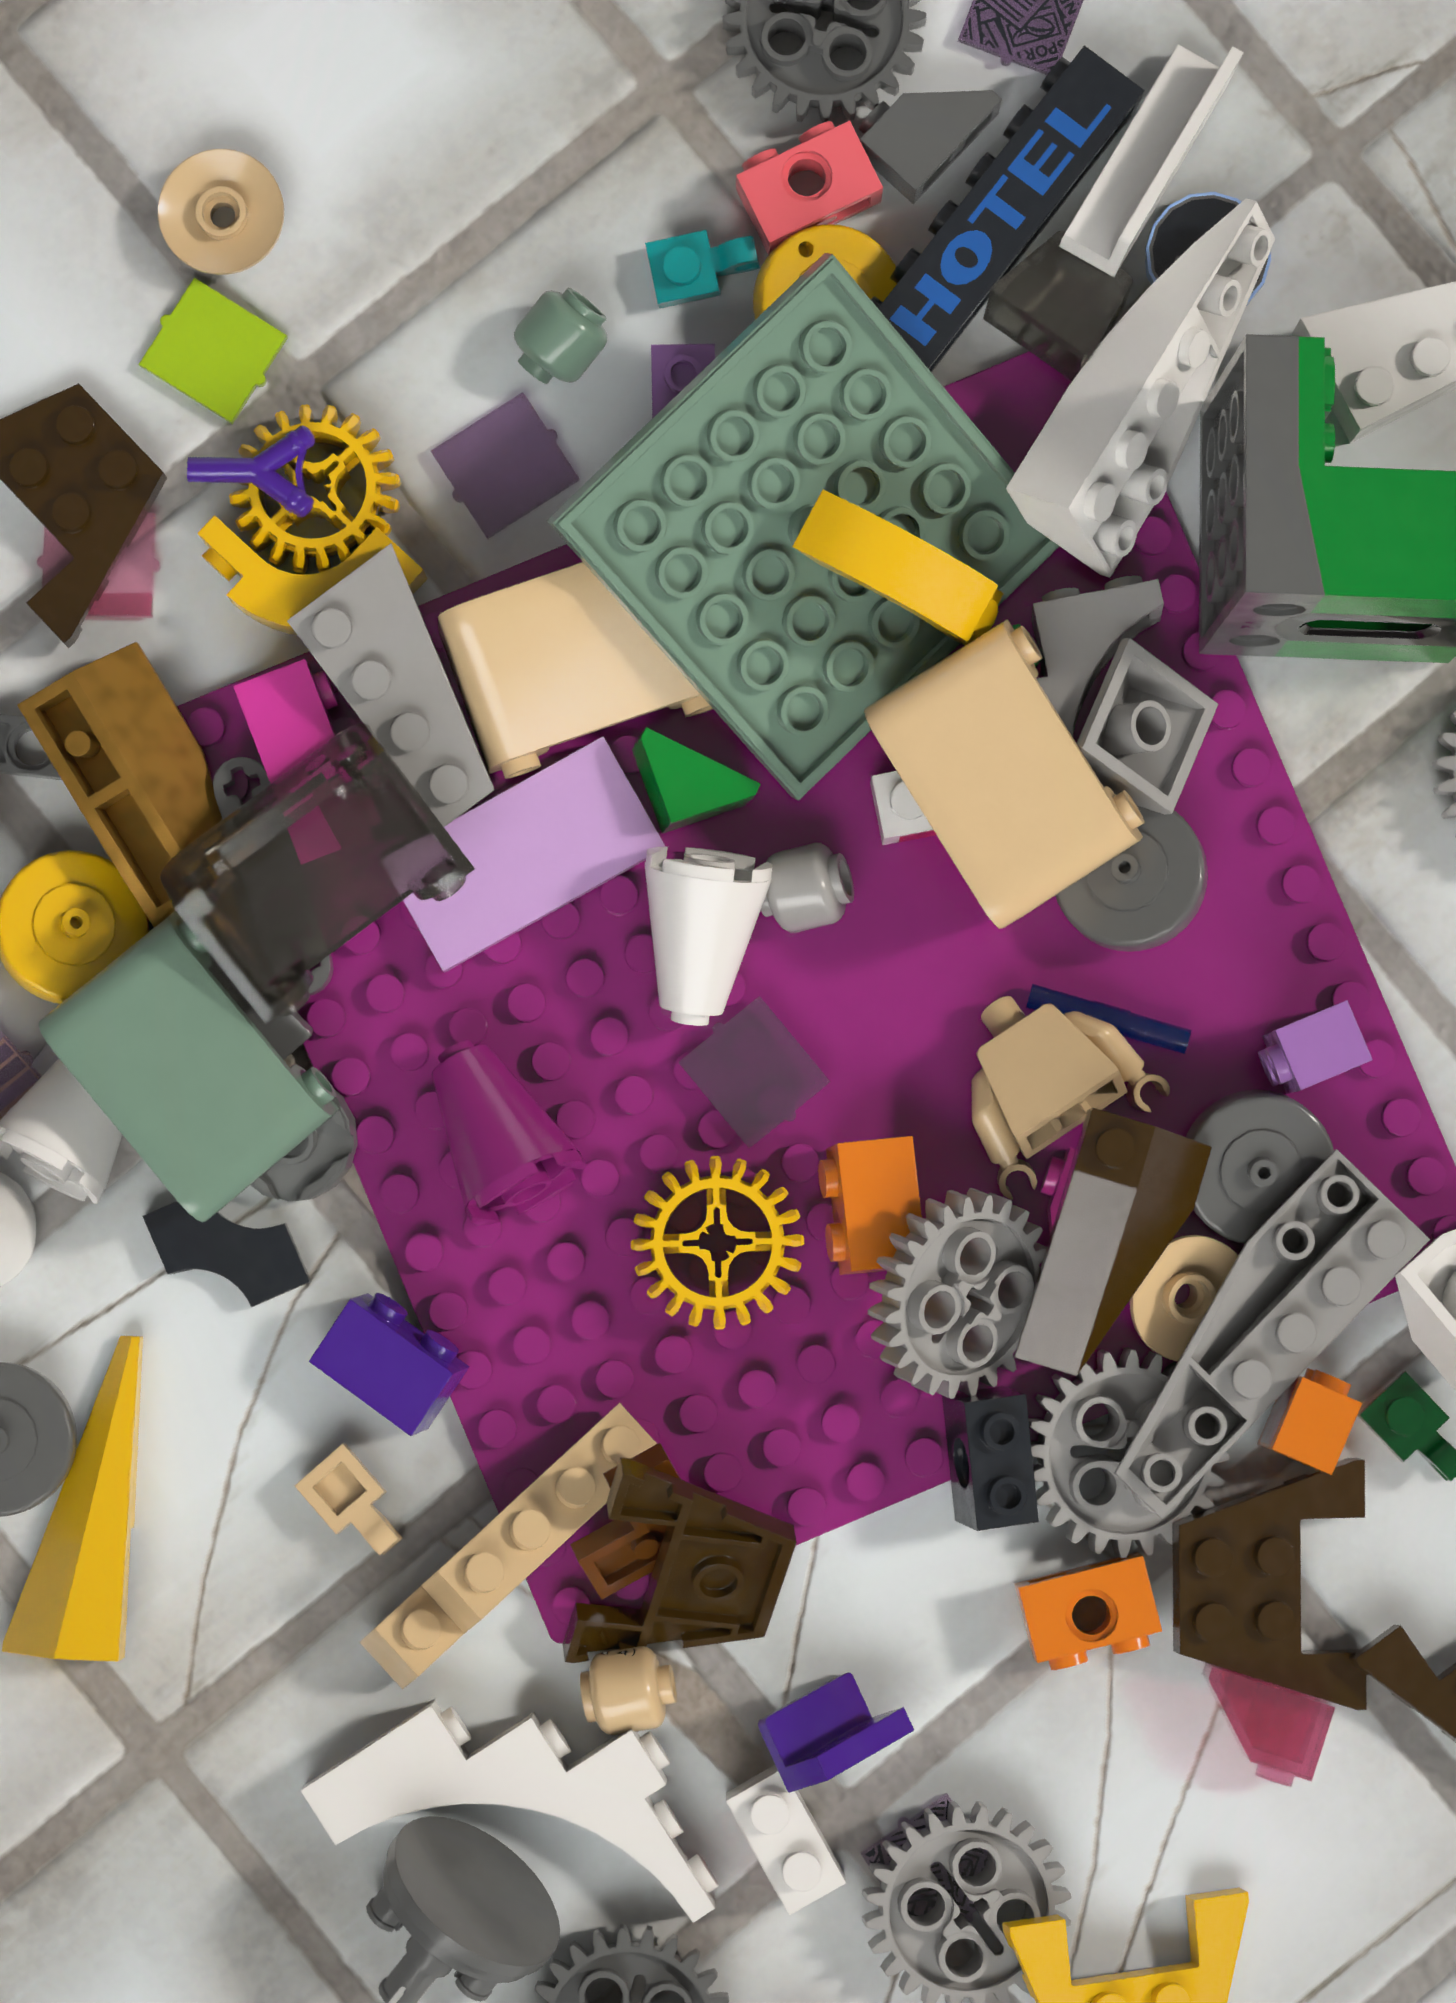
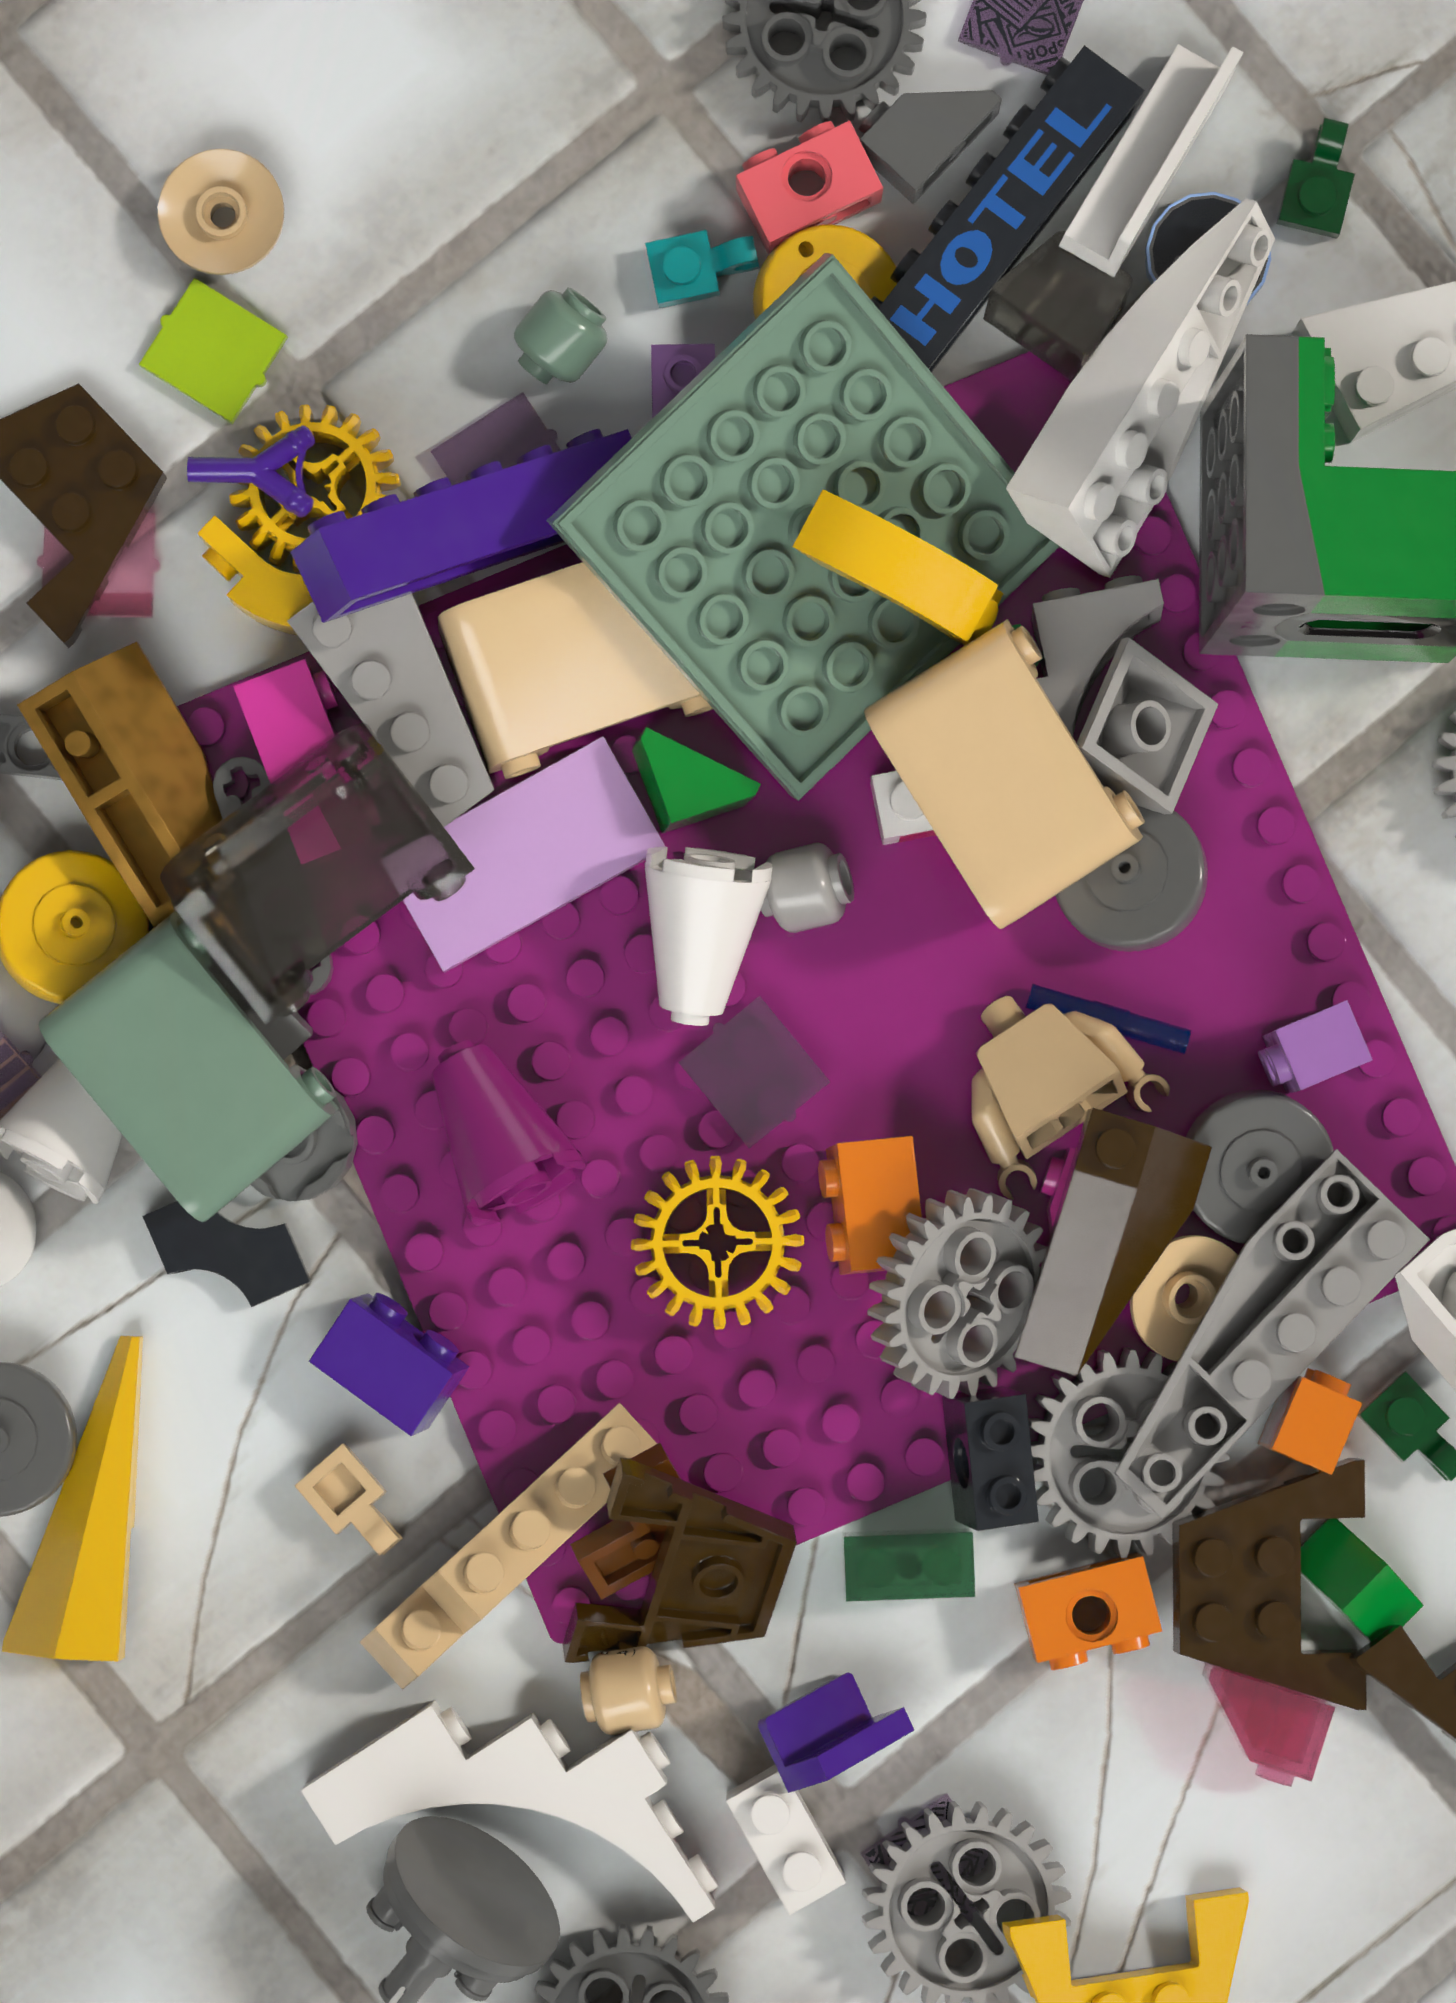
none -> dark purple brick [291,429,632,623]
none -> clear green brick [842,1528,975,1602]
none -> dark green plate [1276,118,1355,239]
none -> green slope [1301,1518,1424,1642]

